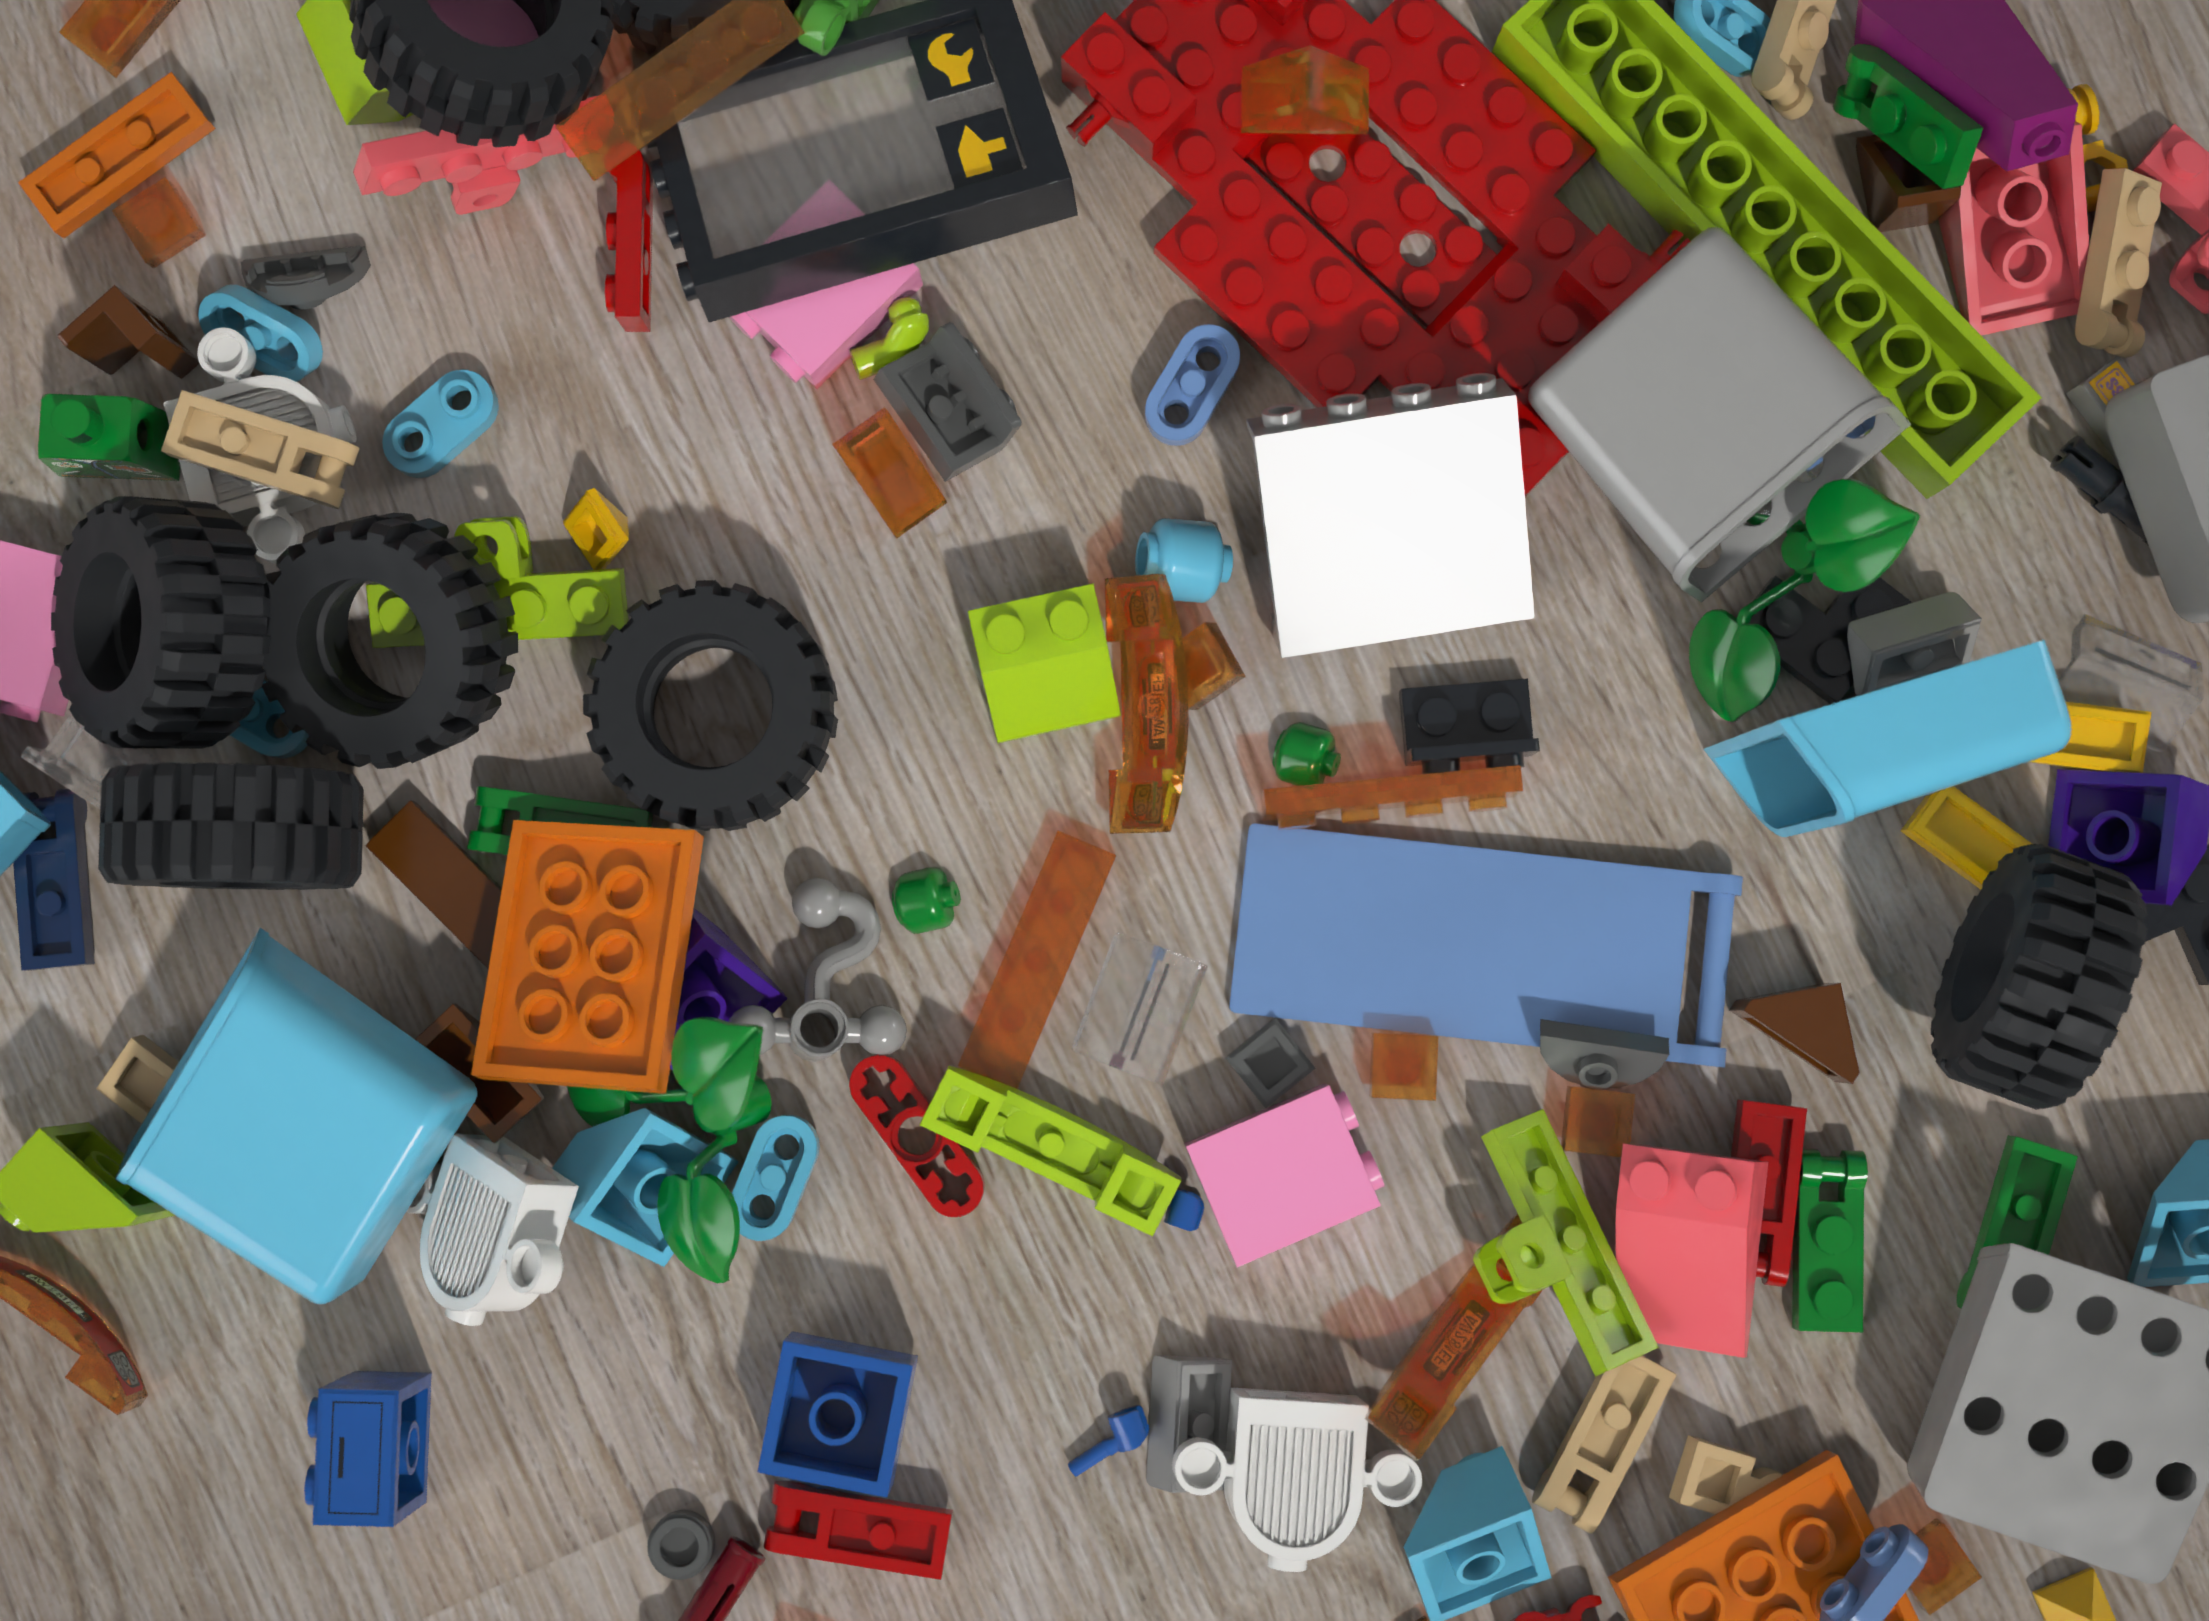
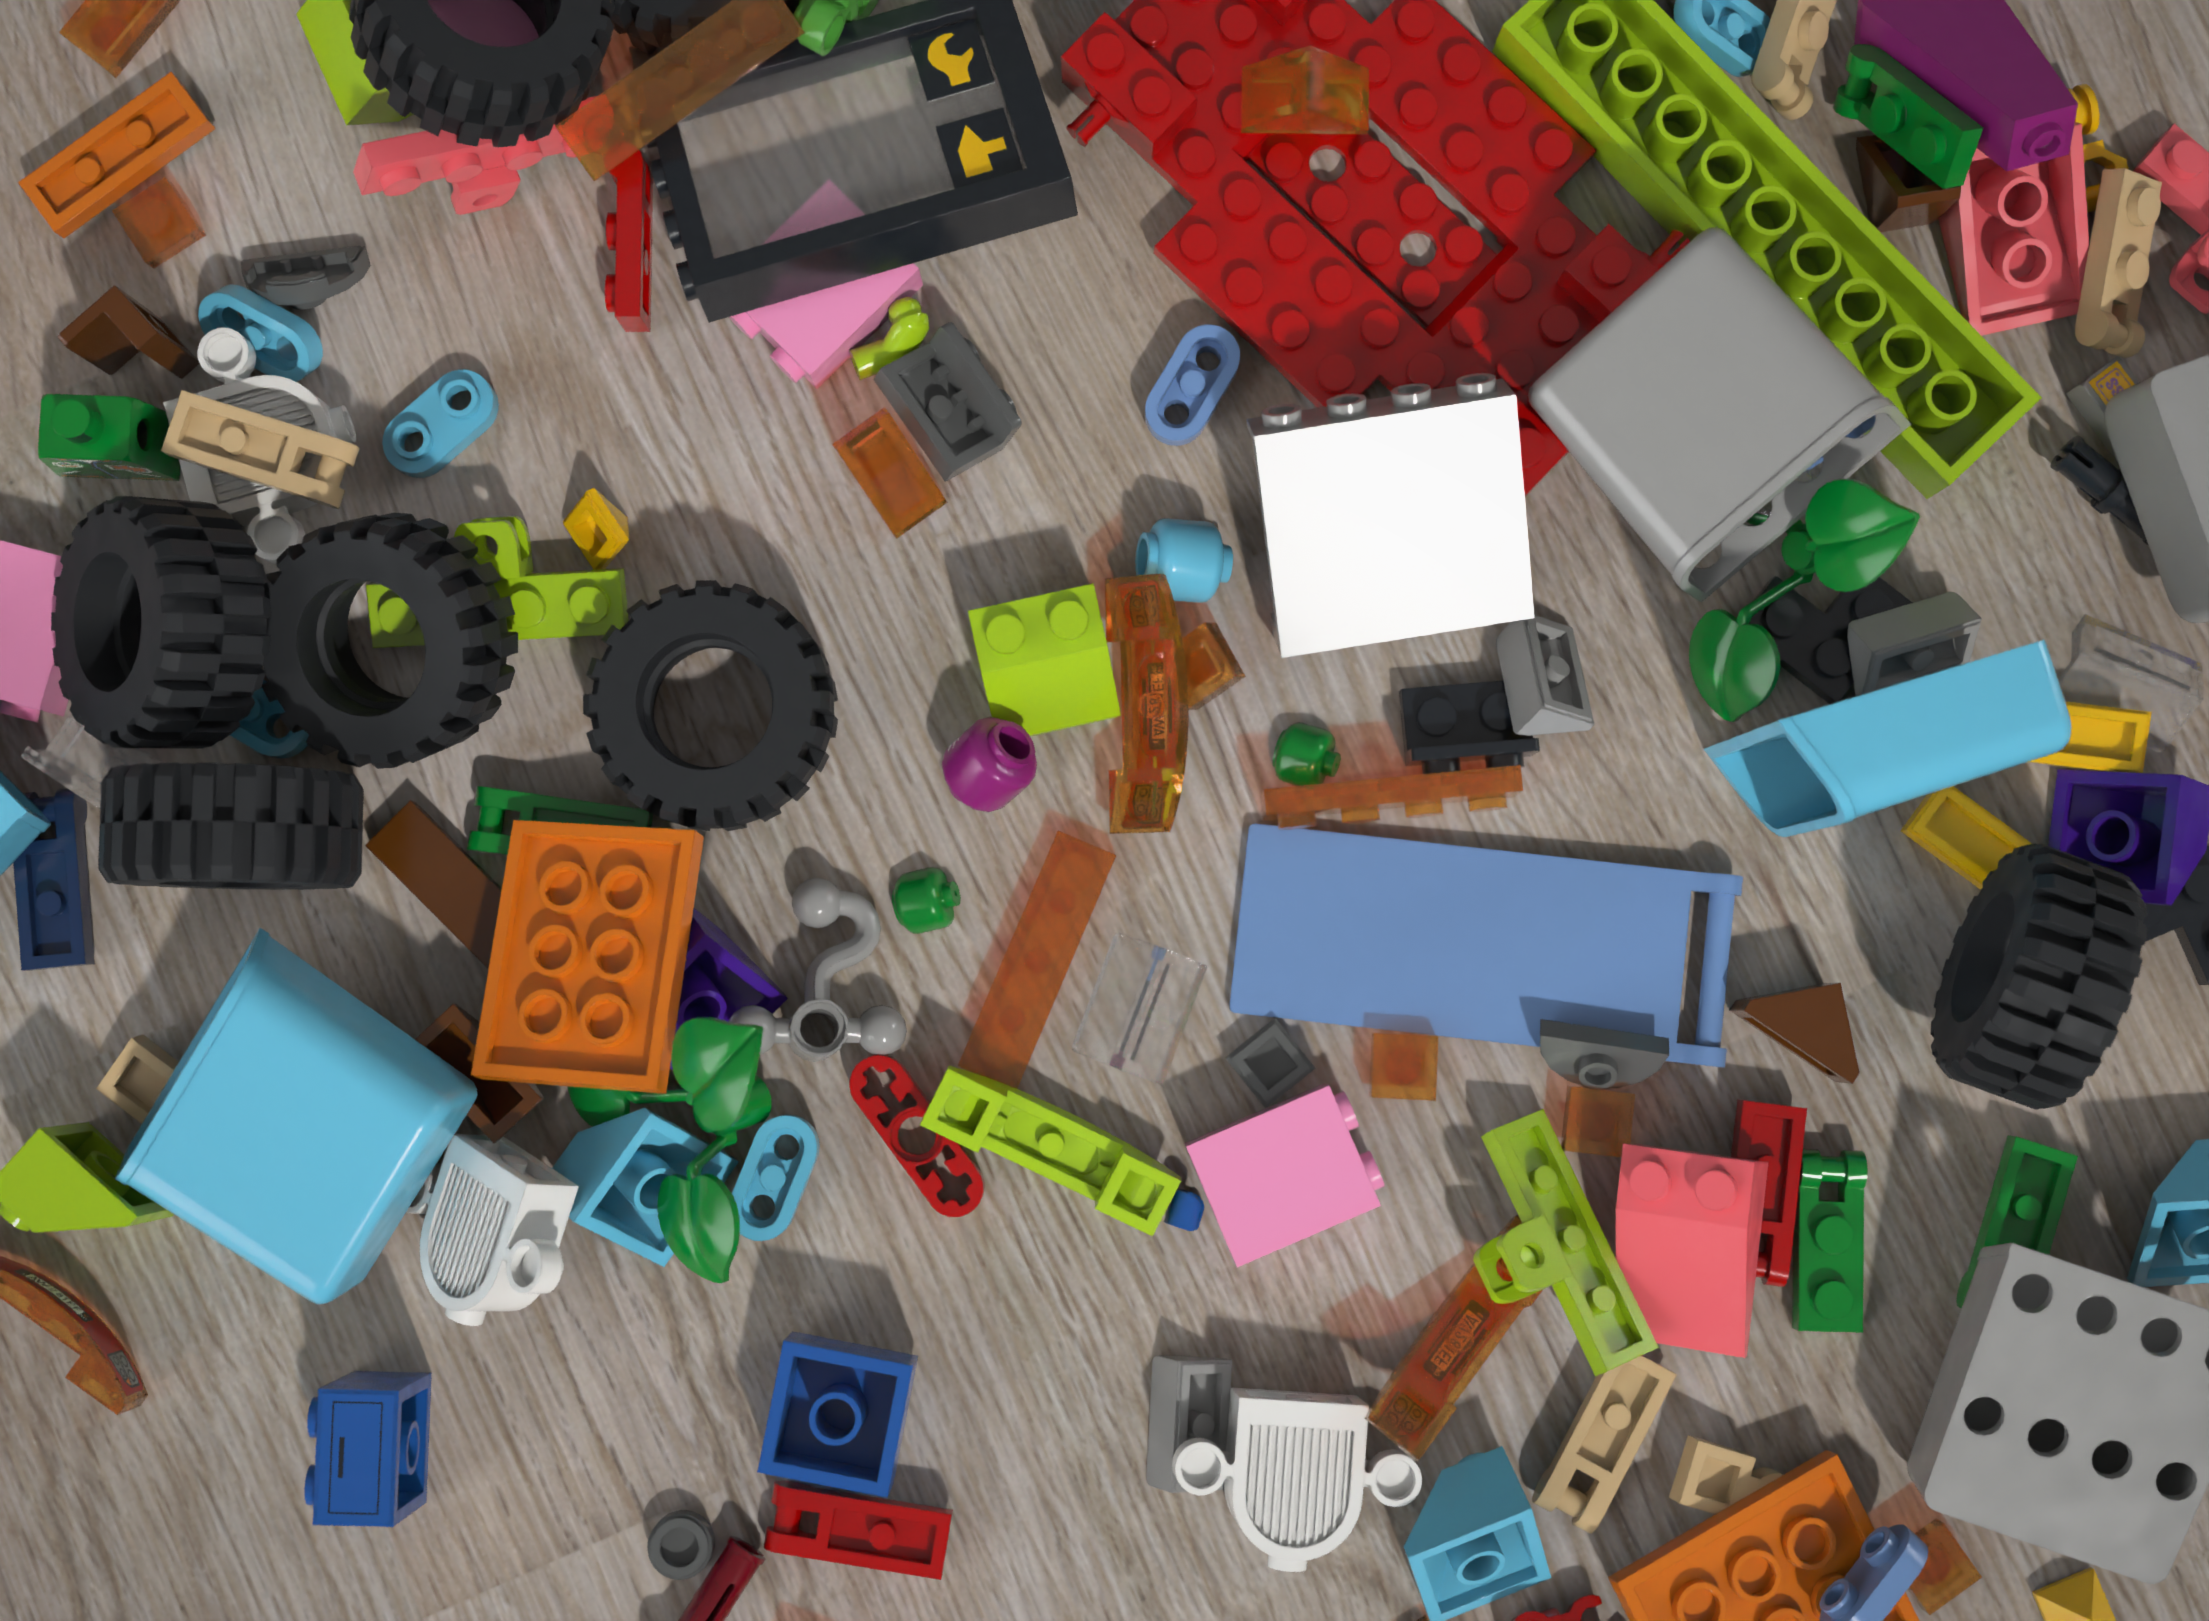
blue hand [1068,1405,1149,1477] -> none
none -> magenta head [942,717,1037,813]
none -> light grey slope [1496,615,1595,736]

